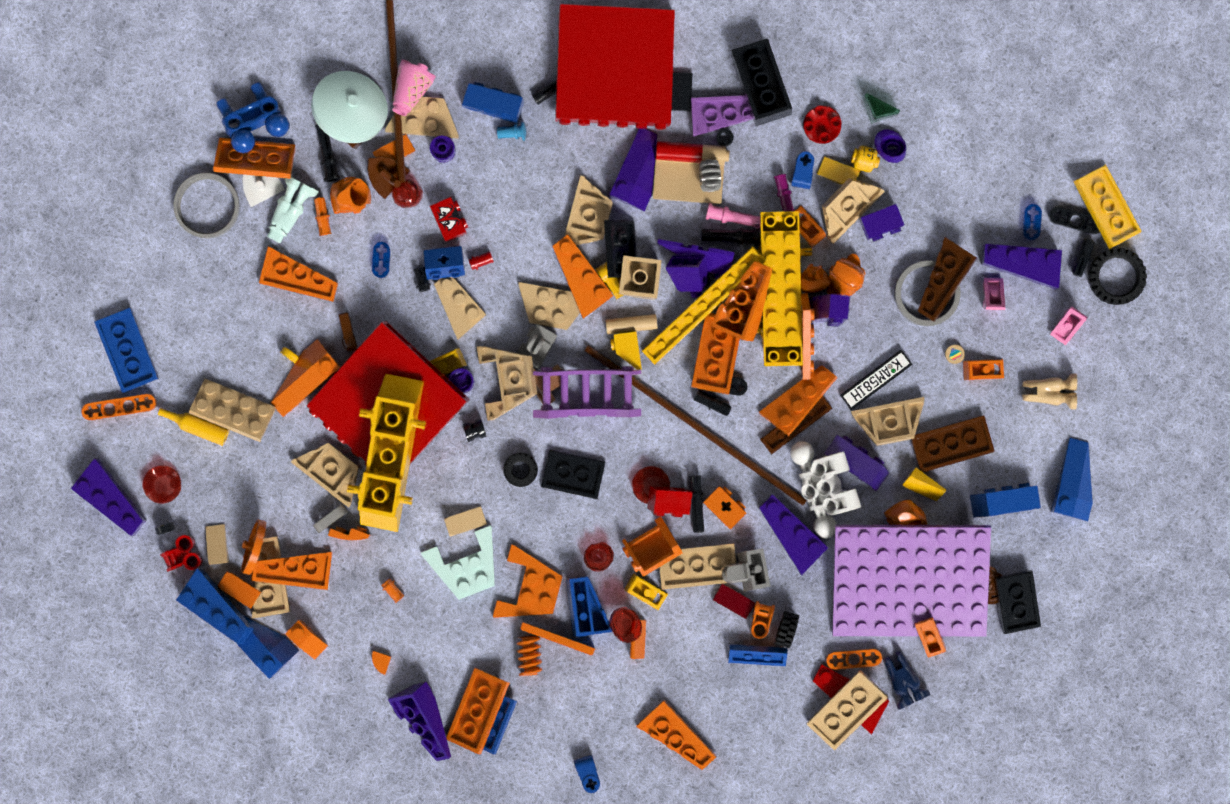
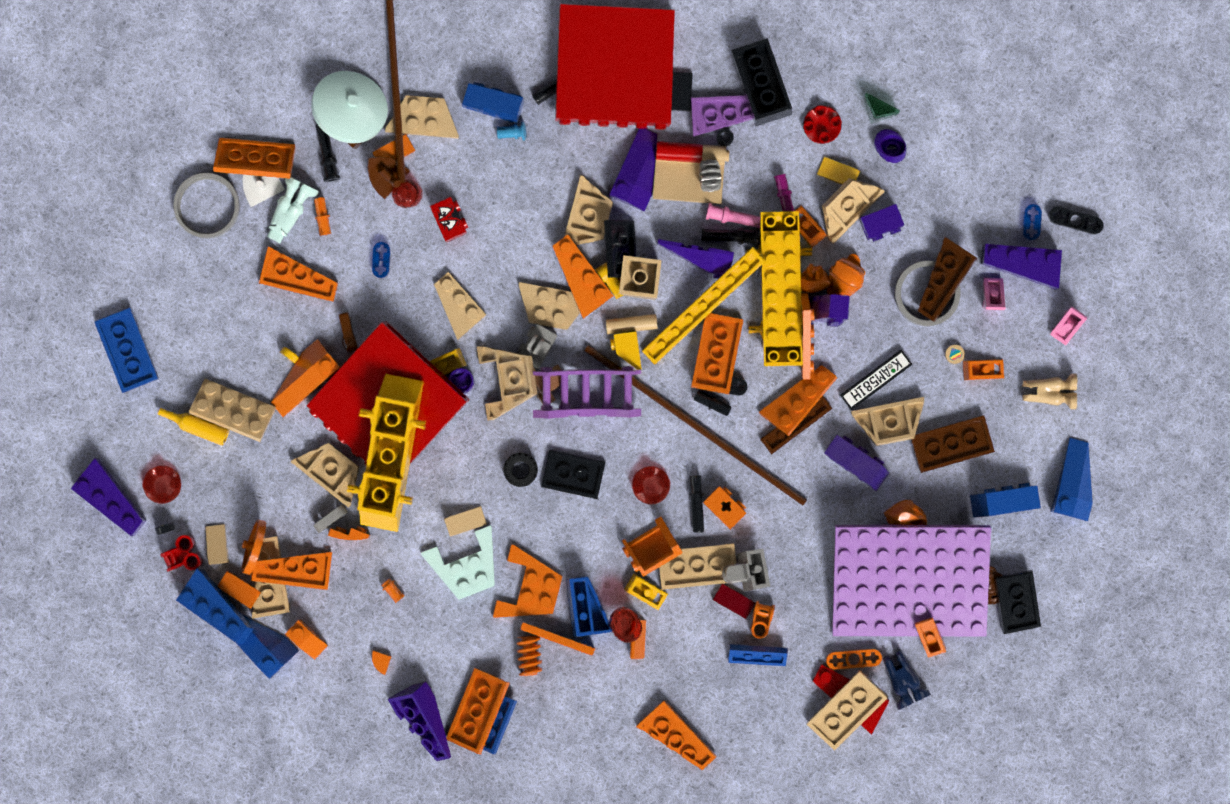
orange beam [82,394,157,420] -> none
blue piece [216,82,290,153] -> none
orange piece [330,176,371,214] -> none
bright pink cone [392,60,436,116] -> none
black pin [413,267,431,292] -> none
blue brick [424,246,465,280] -> none
dark purple wheel [430,135,456,163] -> none
black wheel [463,419,487,442] -> none
red pin [468,251,494,270] -> none
blue piece [573,754,600,793] -> none
clear red hair [583,542,614,572] -> none
red brick [647,486,692,517] -> none
dark purple torso [665,256,709,298] -> none
orange wedge [712,261,772,341] -> none
dark purple wedge [759,494,828,575] -> none
black tyre [775,611,799,648] -> none
white connector [790,441,861,538] -> none
blue piece [791,151,814,190] -> none
yellow head [851,145,880,173] -> none
yellow slope [902,468,947,501] -> none
black axle [1072,238,1095,277] -> none
yellow tile [1073,165,1142,249] -> none
black tyre [1088,248,1147,305] -> none

